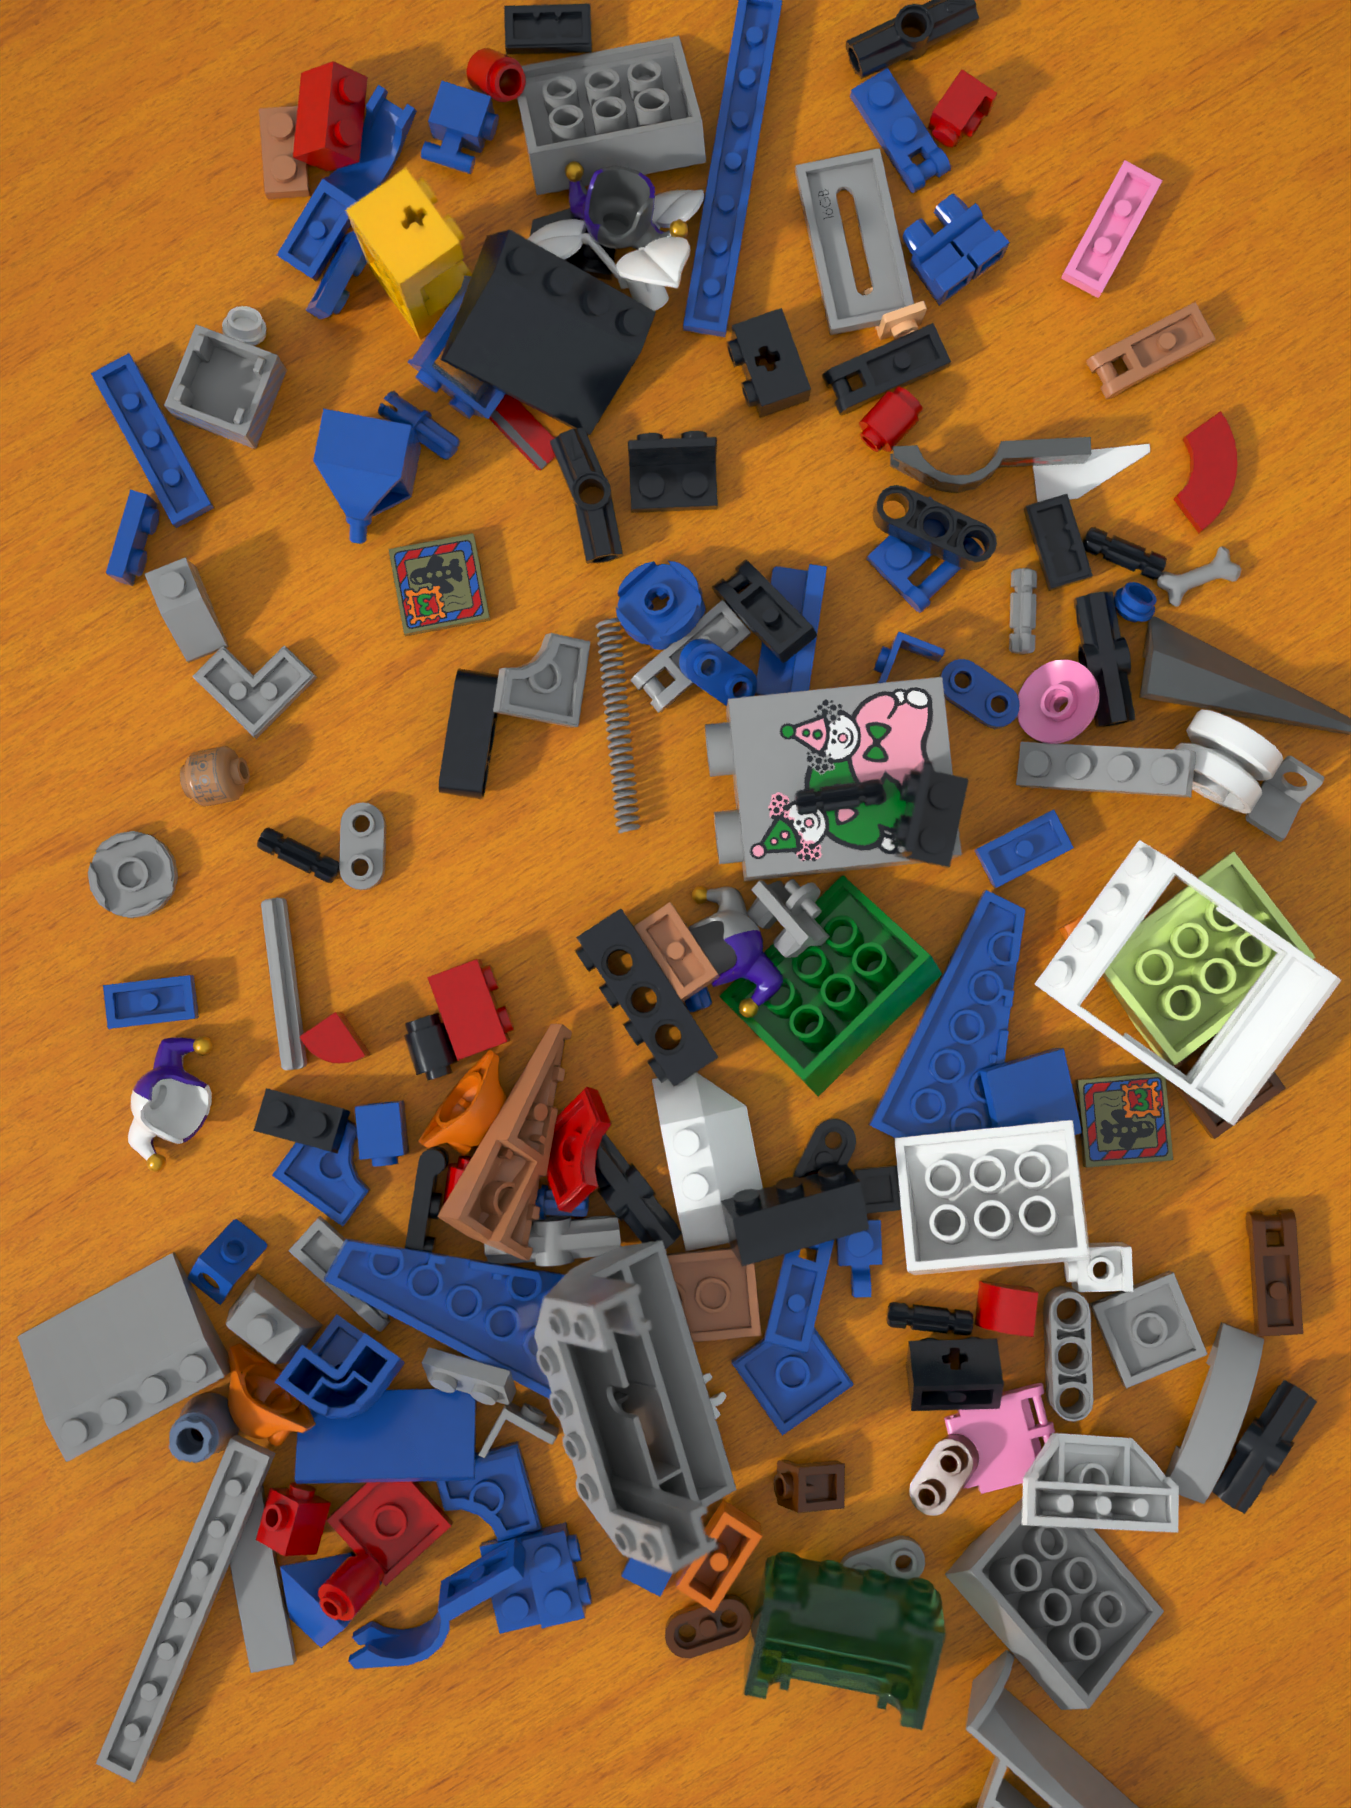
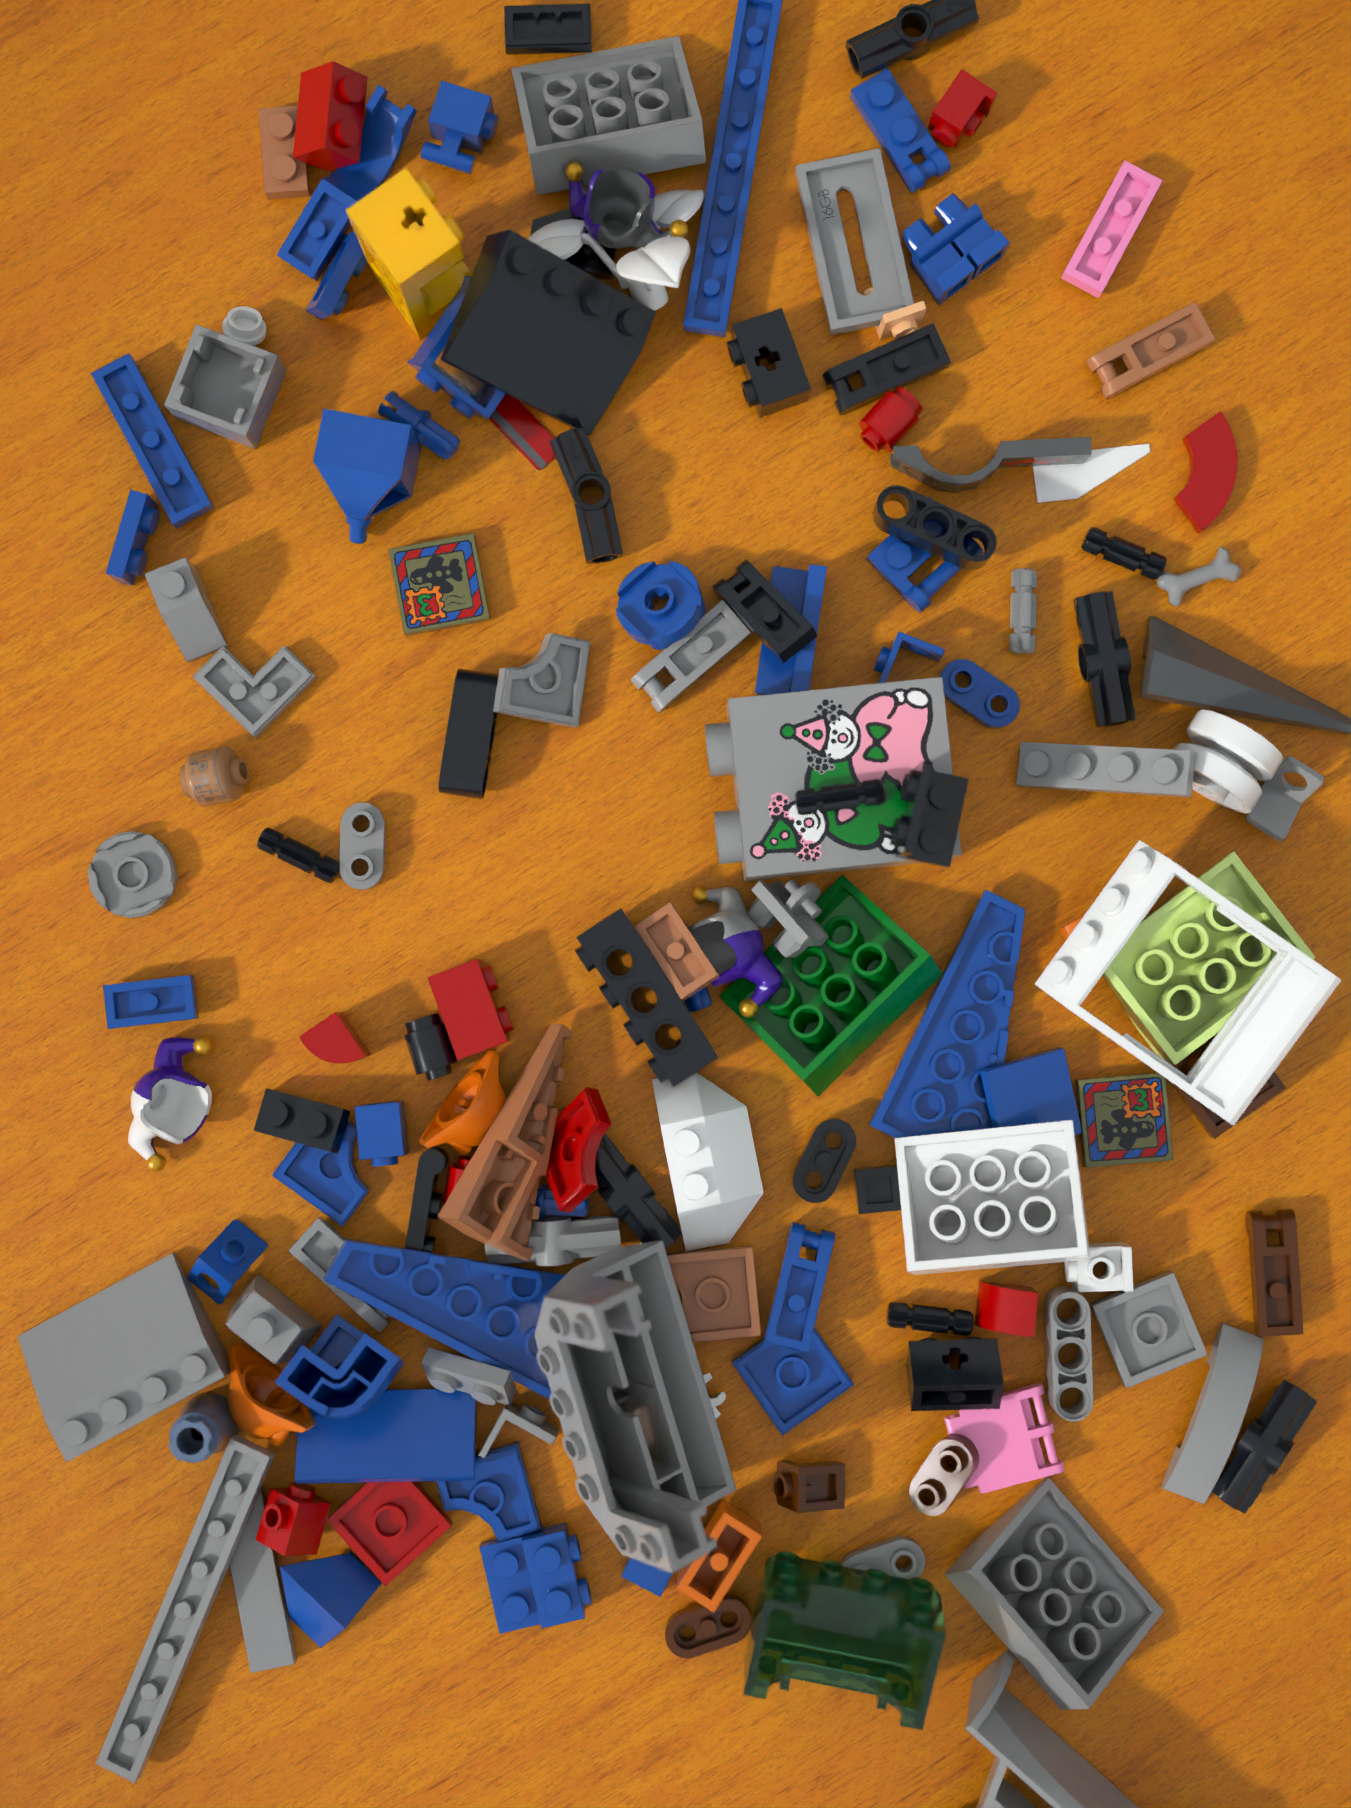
light grey axle [261,898,307,1070] -> none
red brick [318,1553,383,1621] -> none
blue piece [348,1538,525,1669] -> none
red brick [466,48,526,102] -> none
light grey piece [596,618,641,834] -> none
black bracket [628,431,718,513] -> none
blue plate [679,638,757,706] -> none
black brick [721,1165,869,1266] -> none
blue plate [836,1219,883,1298] -> none
blue plate [974,809,1074,888] -> none
bright pink dish [1017,660,1099,744] -> none
white wedge [1022,1433,1179,1533] -> none
black plate [1023,494,1093,591] -> none
blue plate [1114,582,1157,622] -> none

